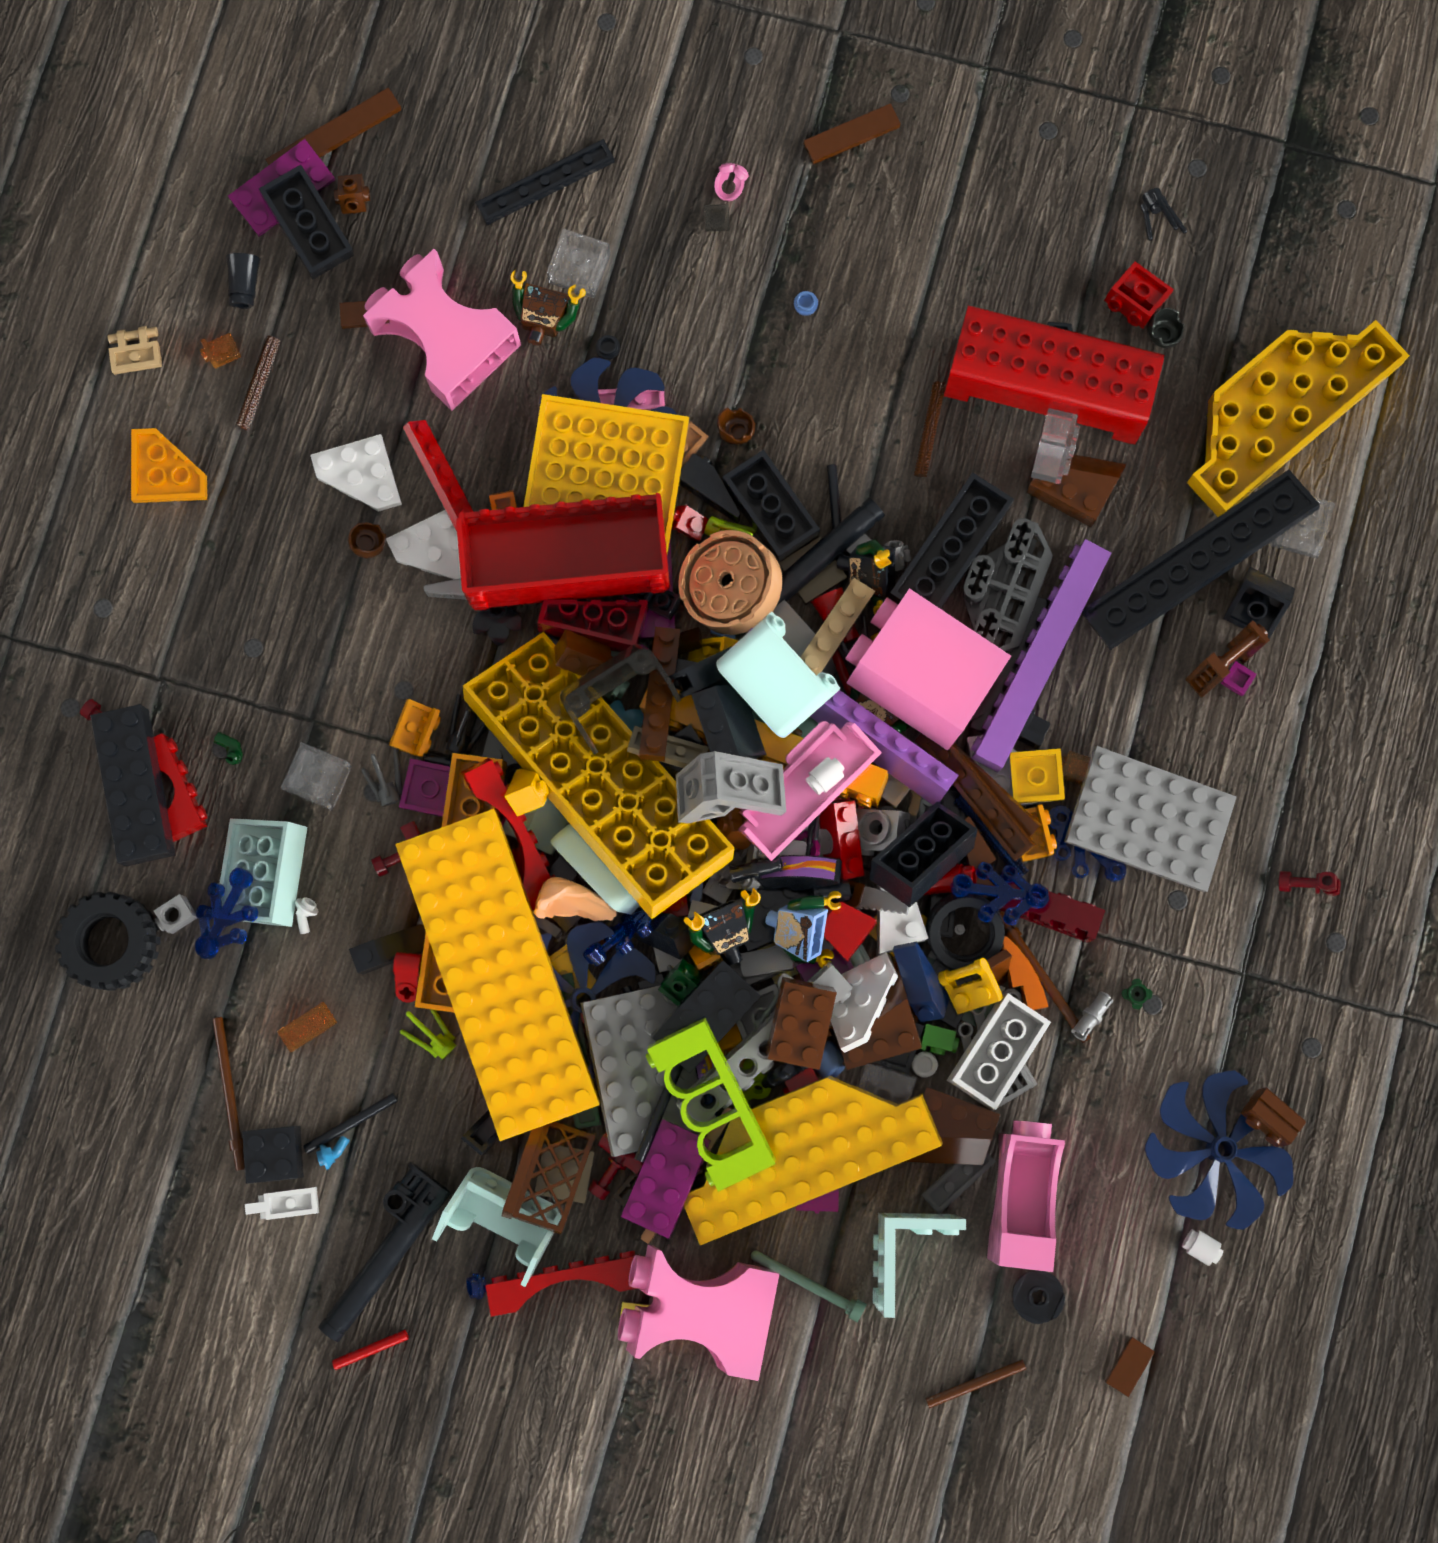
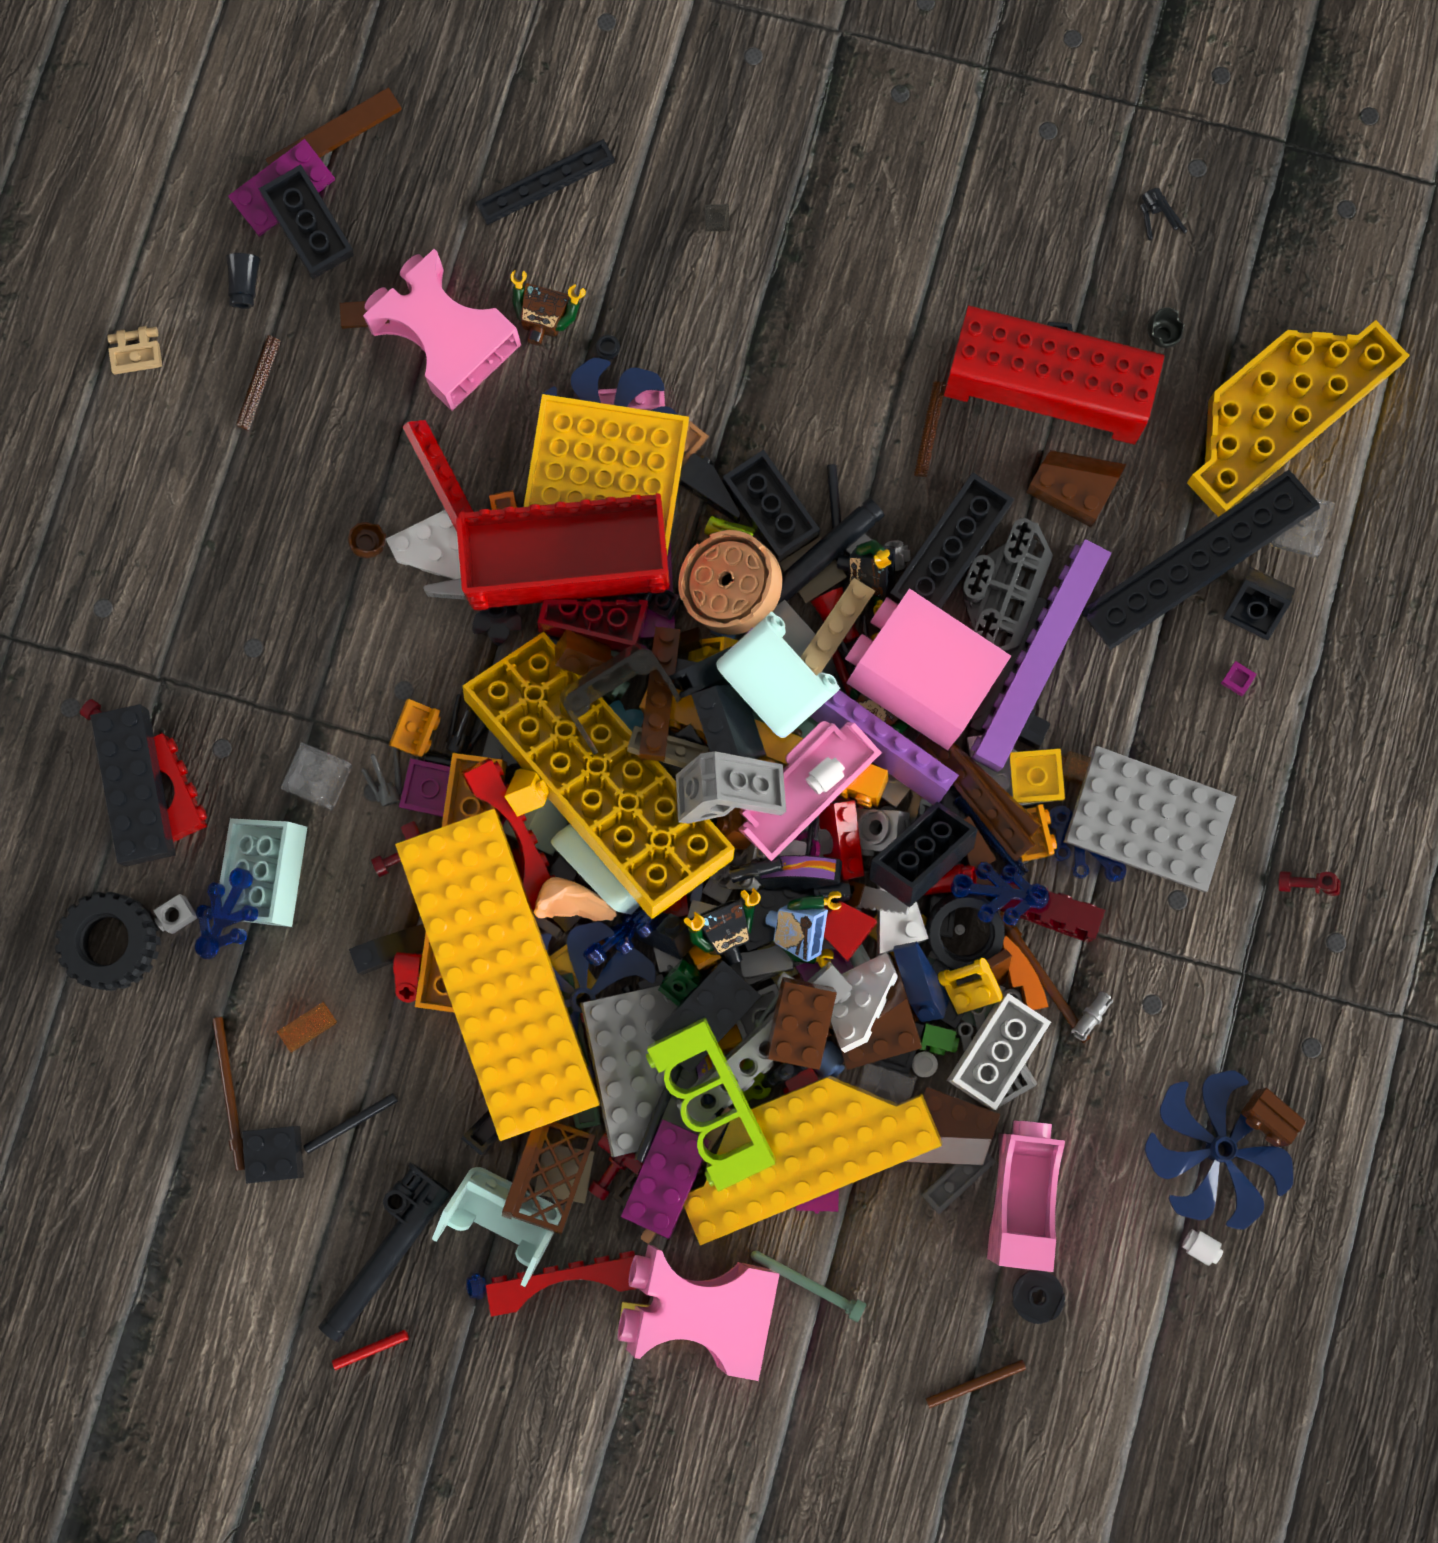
light orange plate [131,428,207,503] -> none
clear orange bracket [200,333,242,368] -> none
dark green arm [214,732,243,765] -> none
white hinge [245,1187,319,1220] -> none
white plate [295,897,319,934] -> none
white plate [311,434,402,512] -> none
dark azure plate [316,1136,350,1170] -> none
reddish brown brick [334,174,370,214] -> none
lime plant [400,1009,457,1060] -> none
clear brick [547,228,611,298] -> none
red bracket [672,505,709,542] -> none
bright pink piece [715,163,749,202] -> none
reddish brown hair [717,408,755,445] -> none
medium blue plate [794,291,818,316] -> none
reddish brown tile [803,103,901,165] -> none
light aqua bracket [873,1213,966,1318] -> none
clear brick [1031,408,1080,484] -> none
red plate [1104,262,1174,329] -> none
reddish brown tile [1105,1337,1155,1397] -> none
dark green plate [1121,979,1153,1010] -> none
reddish brown fence [1185,621,1270,698] -> none

